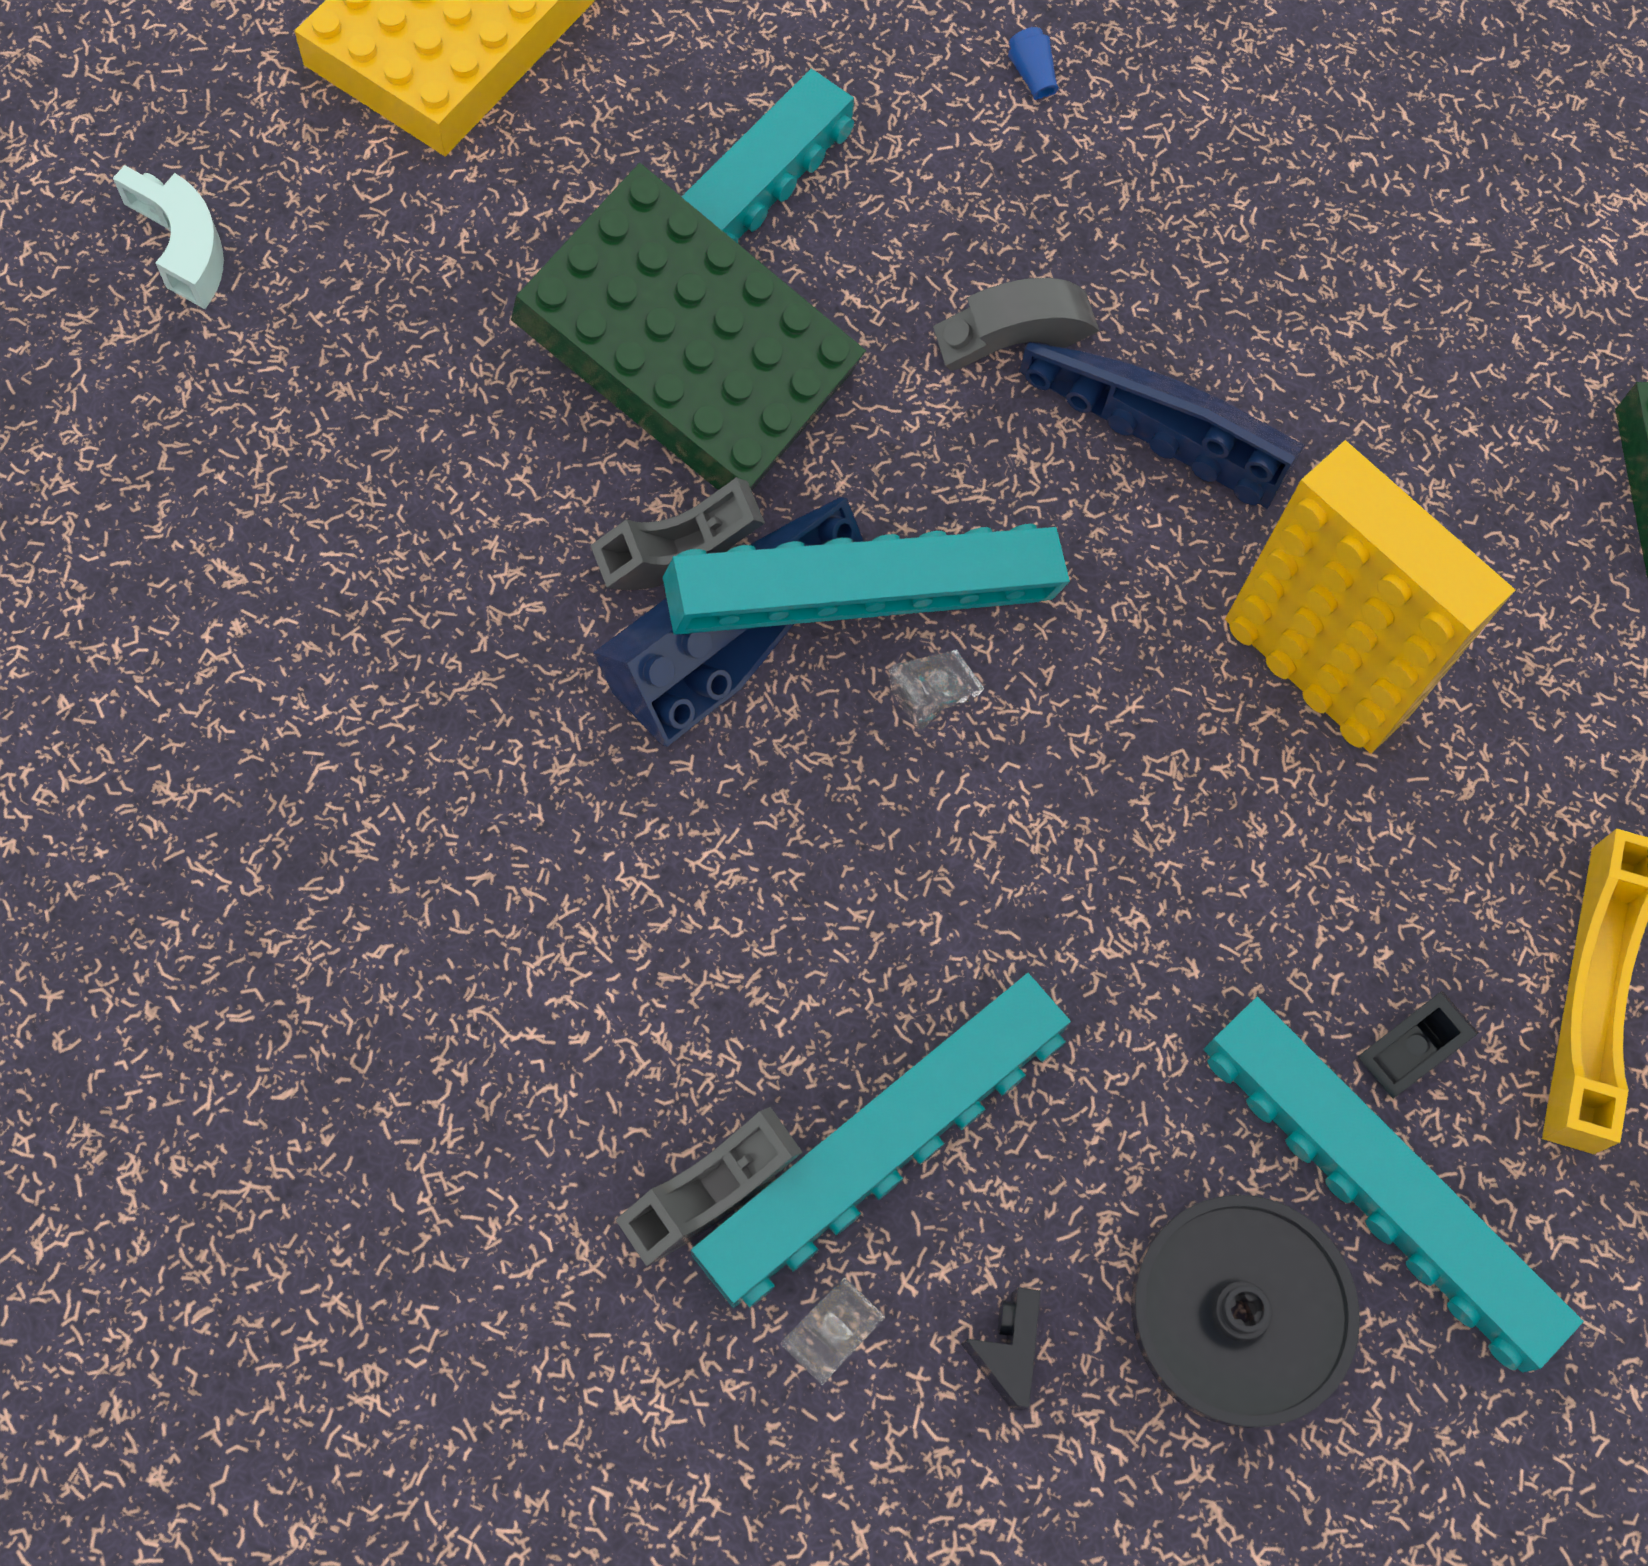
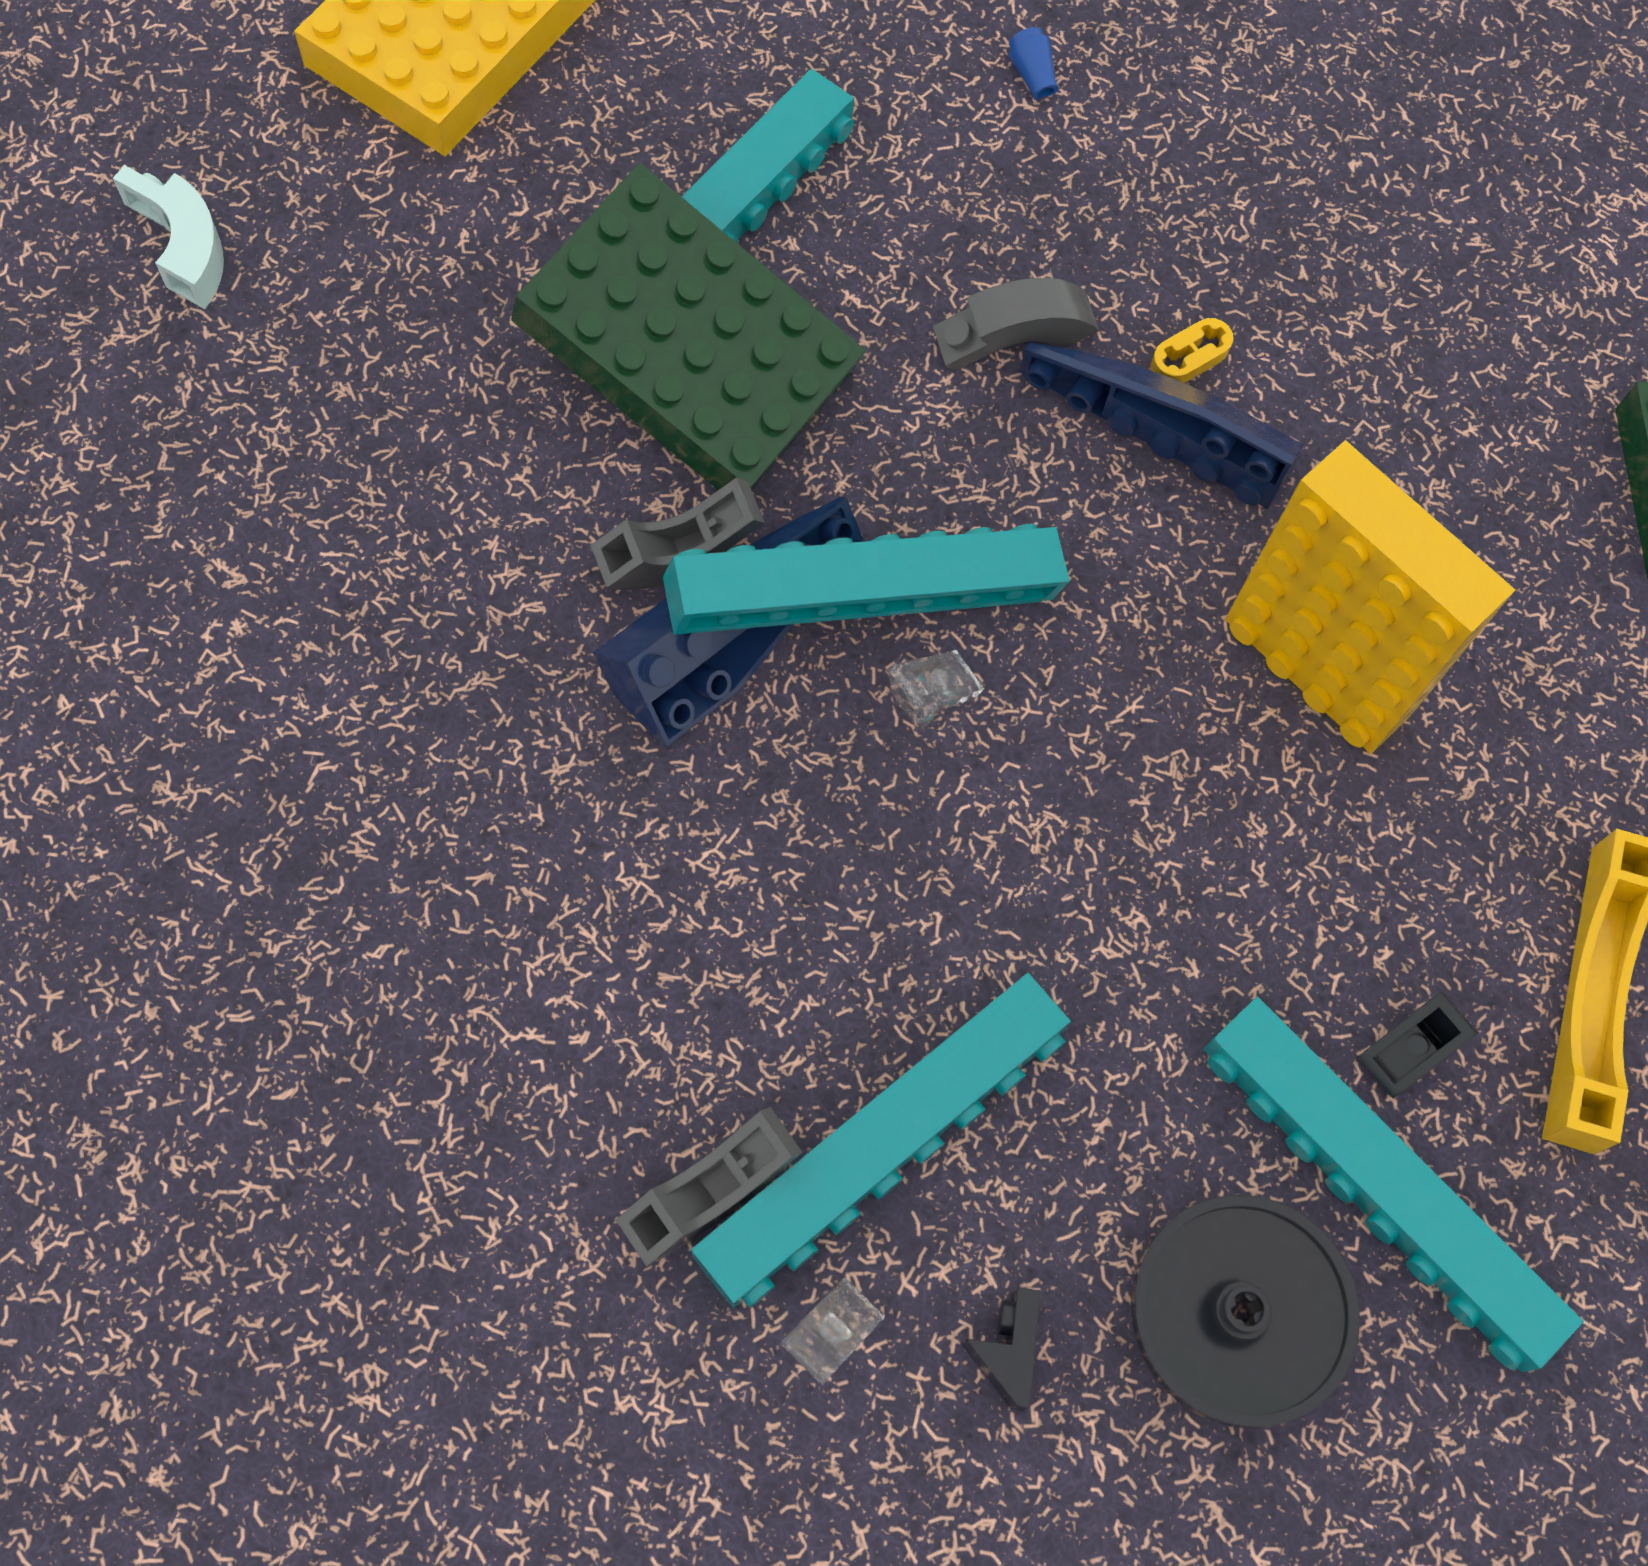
none -> yellow beam [1151,318,1233,383]

